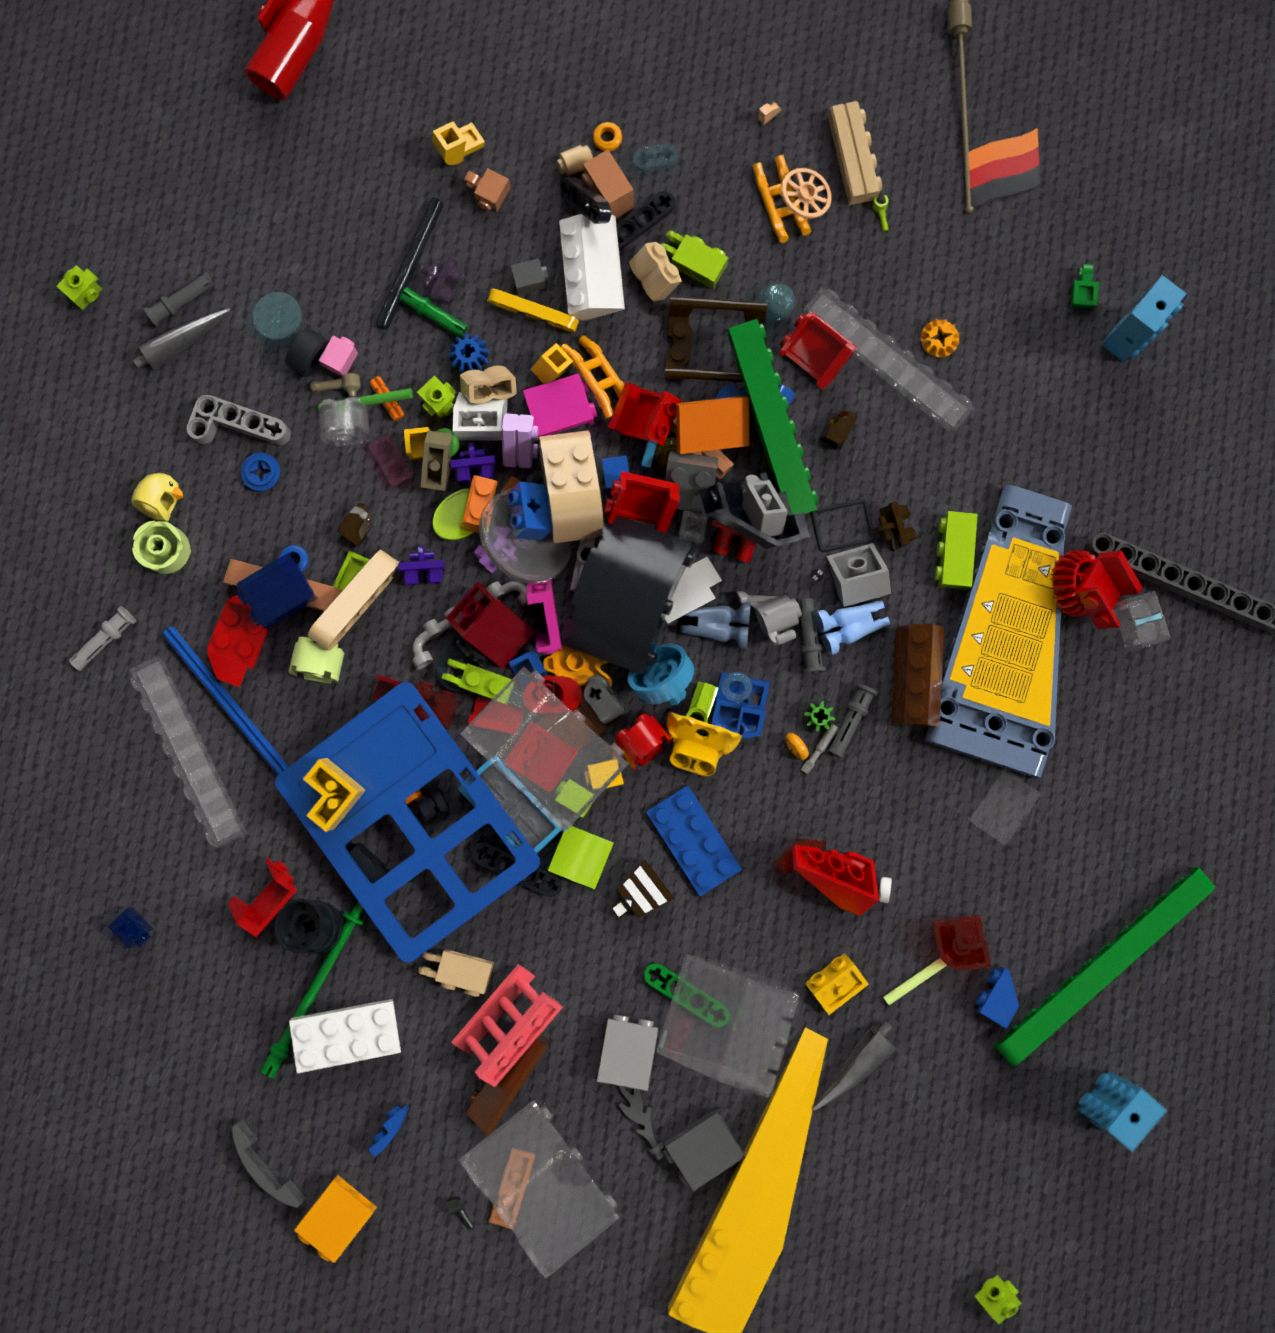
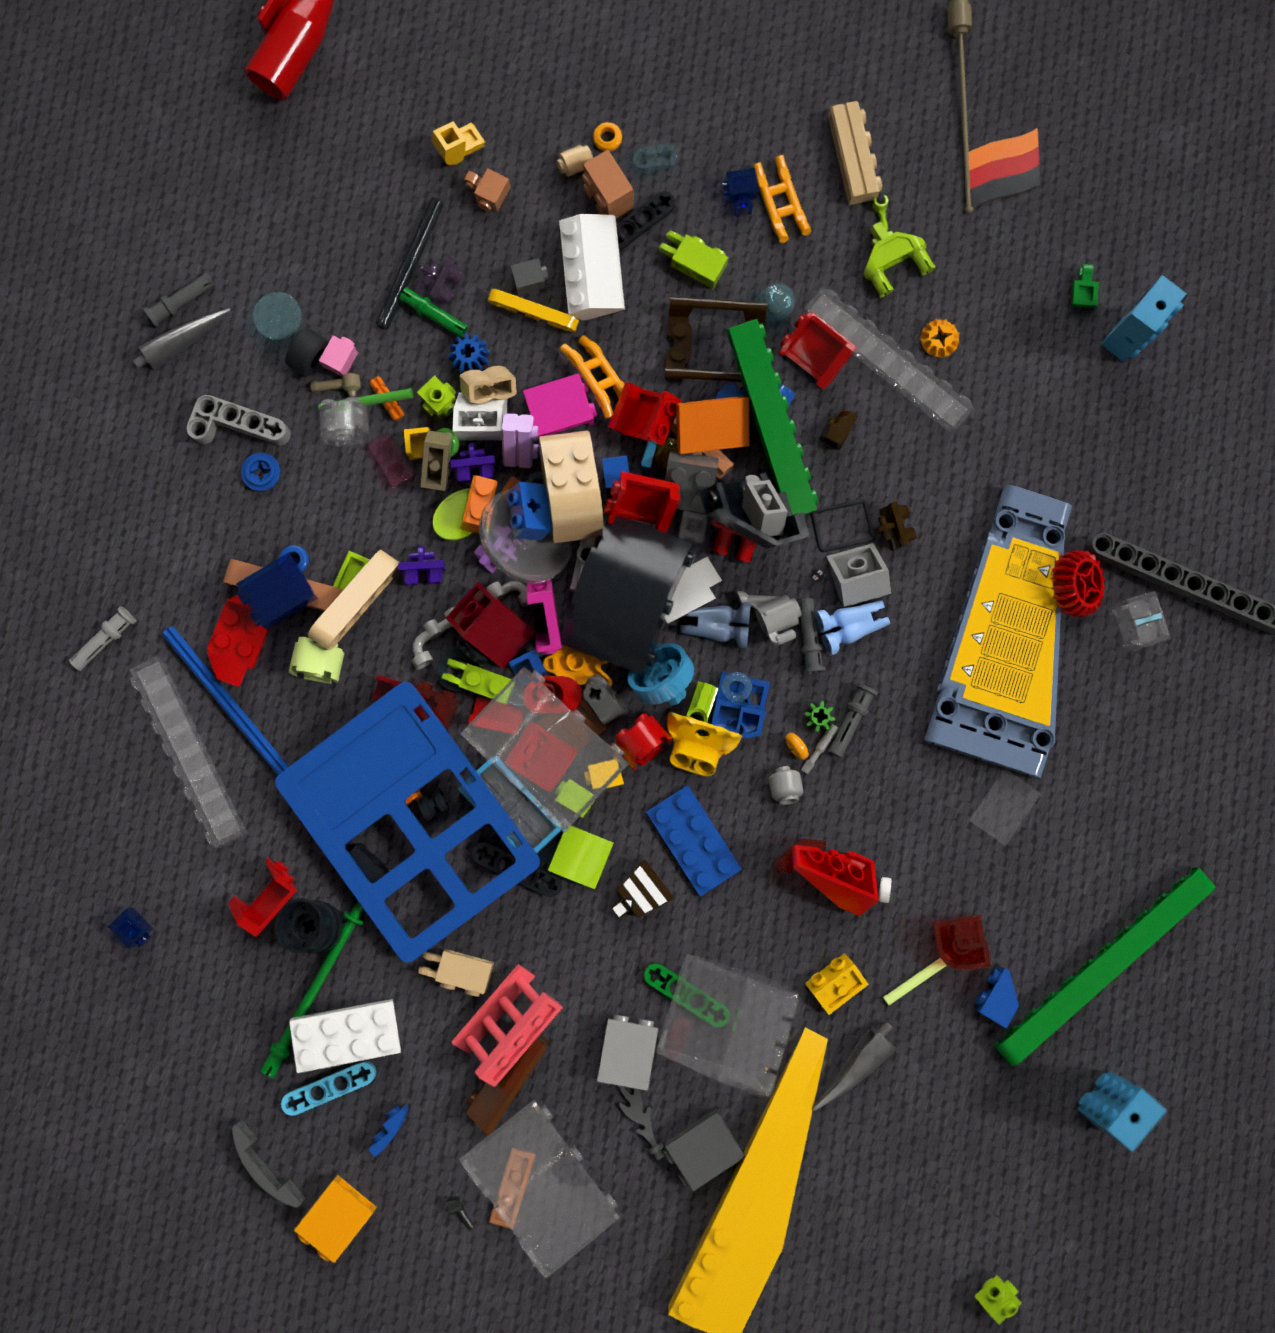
lime brick [57,265,102,310] -> none
light yellow piece [131,473,183,522] -> none
yellowish green brick [132,521,191,574] -> none
yellow brick [303,758,366,832] -> none
dark brown rock [337,503,372,548] -> none
yellow brick [530,343,573,384] -> none
black beam [560,177,611,224] -> none
tan brick [629,242,682,301] -> none
light nougat tile [758,102,781,125] -> none
light nougat wheel [780,168,831,219] -> none
reddish brown slope [891,624,944,727] -> none
lime brick [934,511,978,590] -> none
red panel [1075,550,1143,629] -> none
none -> medium azure beam [281,1061,376,1116]
none -> clear blue brick [722,168,759,217]
none -> light grey head [769,766,804,805]
none -> lime connector [863,221,936,298]

